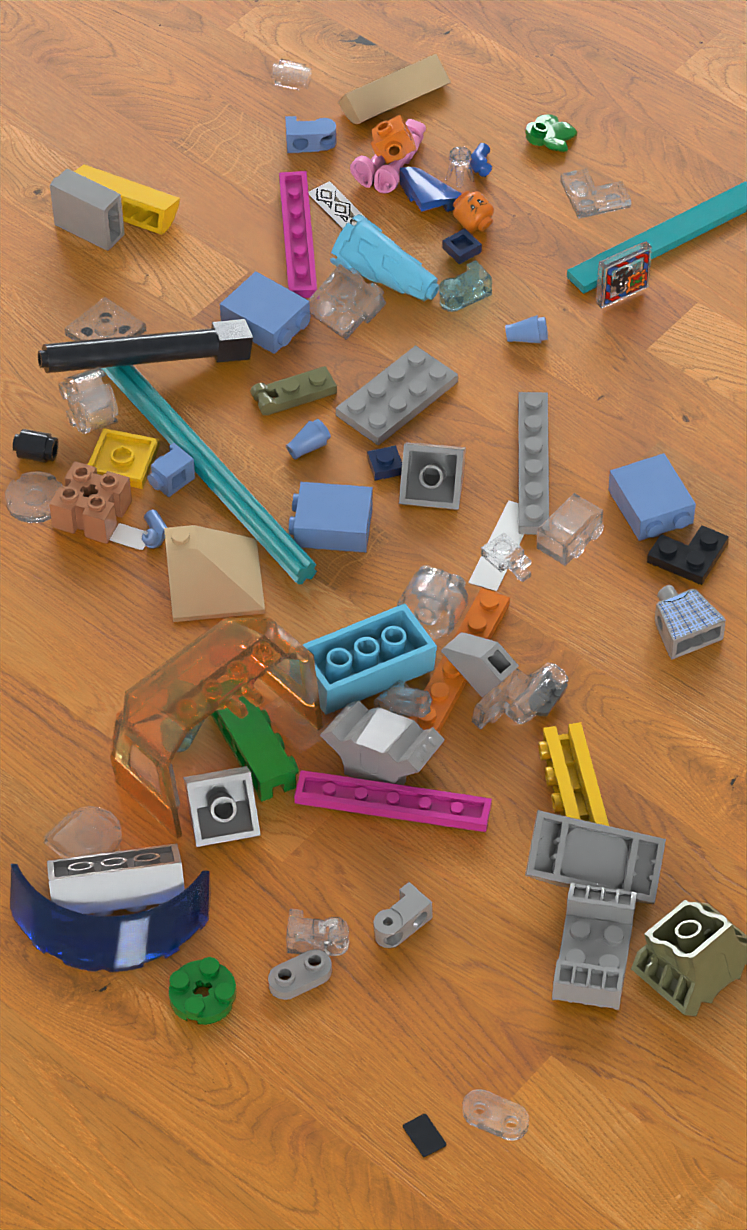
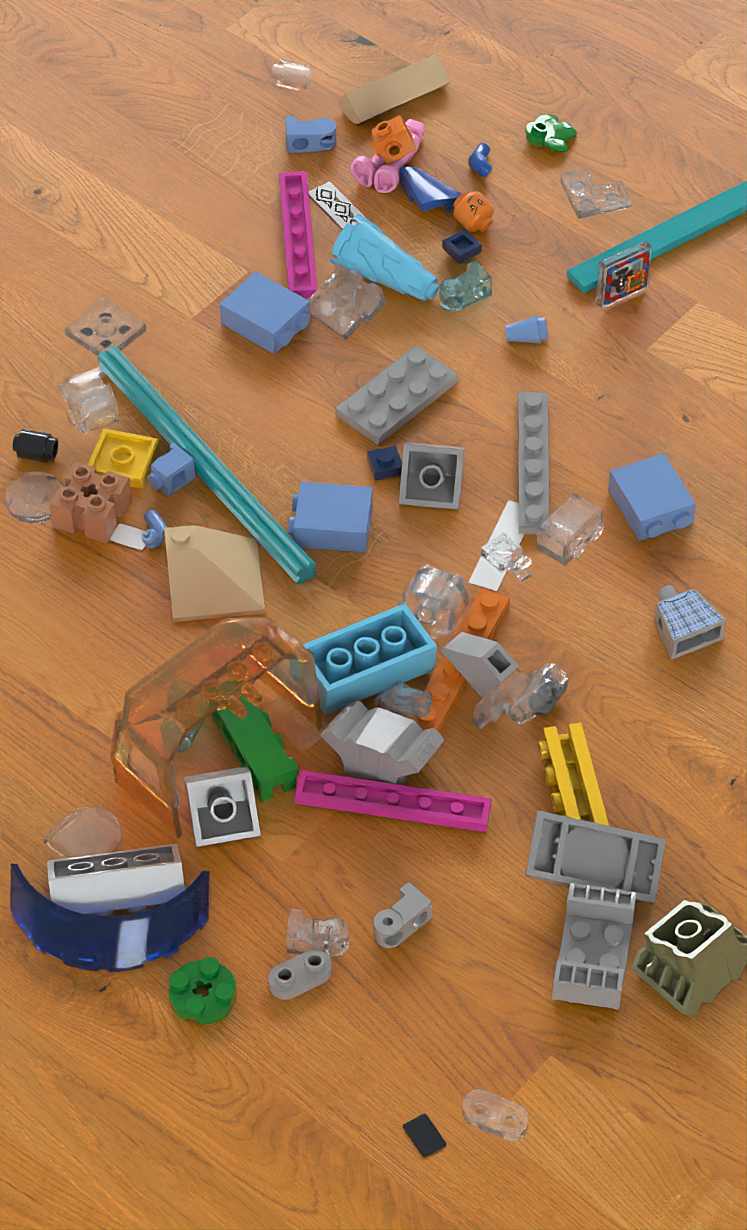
black brick [37,319,253,373] -> none
light grey brick [50,169,125,251] -> none
yellow brick [74,164,180,235] -> none
olive plate [250,366,337,415] -> none
medium blue cone [286,419,331,459] -> none
clear piece [446,147,474,188] -> none
black plate [647,525,729,585] -> none

